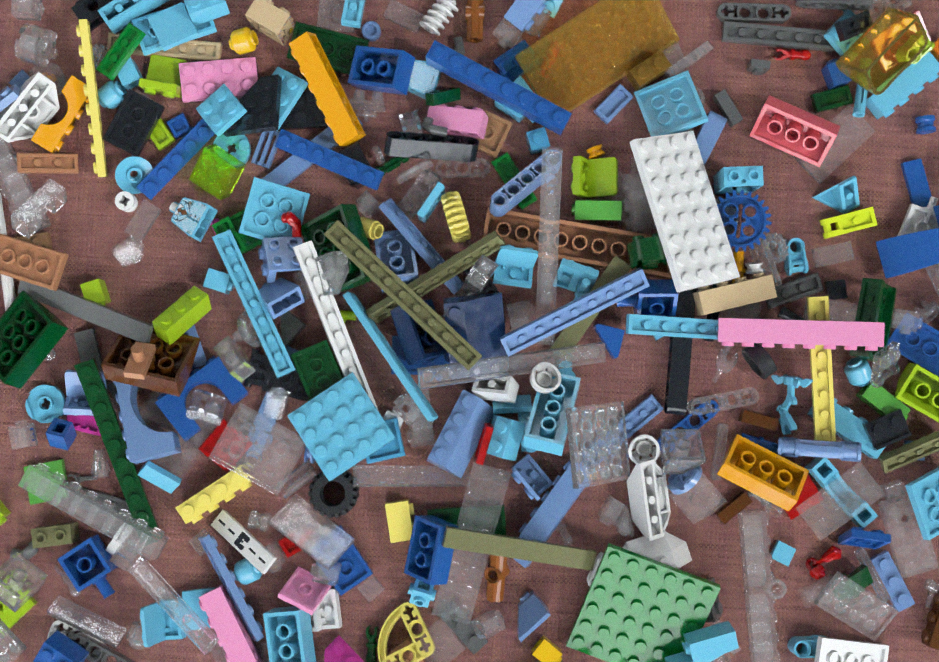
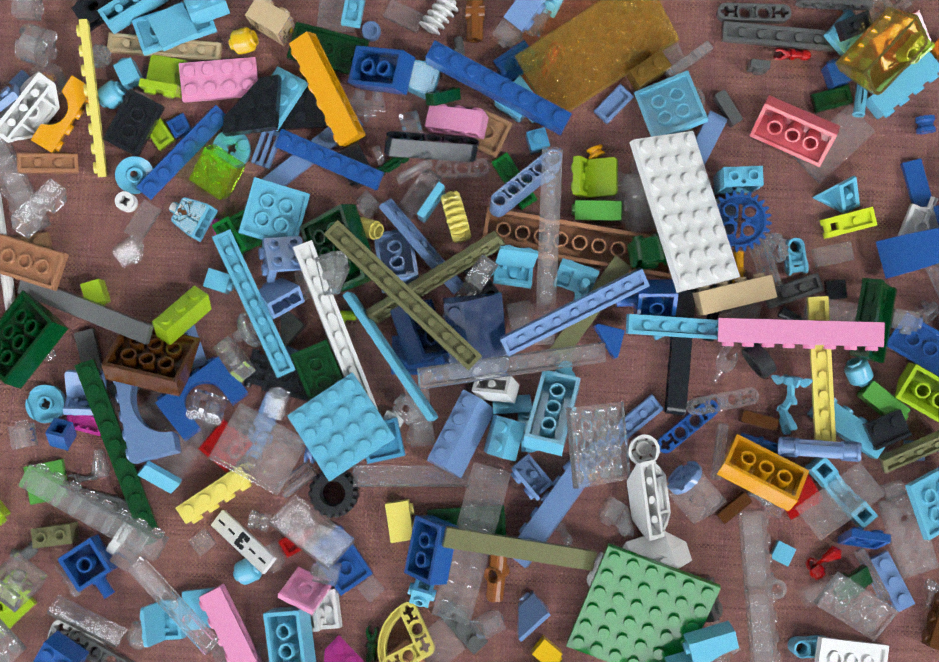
green tile [96,23,146,81] -> none
nougat tile [123,342,156,380] -> none
medium azure plate [196,84,247,137] -> none
medium blue plate [198,534,264,642] -> none
red arm [281,212,302,237] -> none
dark grey arm [422,117,448,137] -> none
red tile [474,422,494,465] -> none
white helmet [530,362,561,394] -> none
clear slope [660,429,706,475] -> none
white bush [745,262,763,274] -> none
clear plate [870,341,901,388] -> none

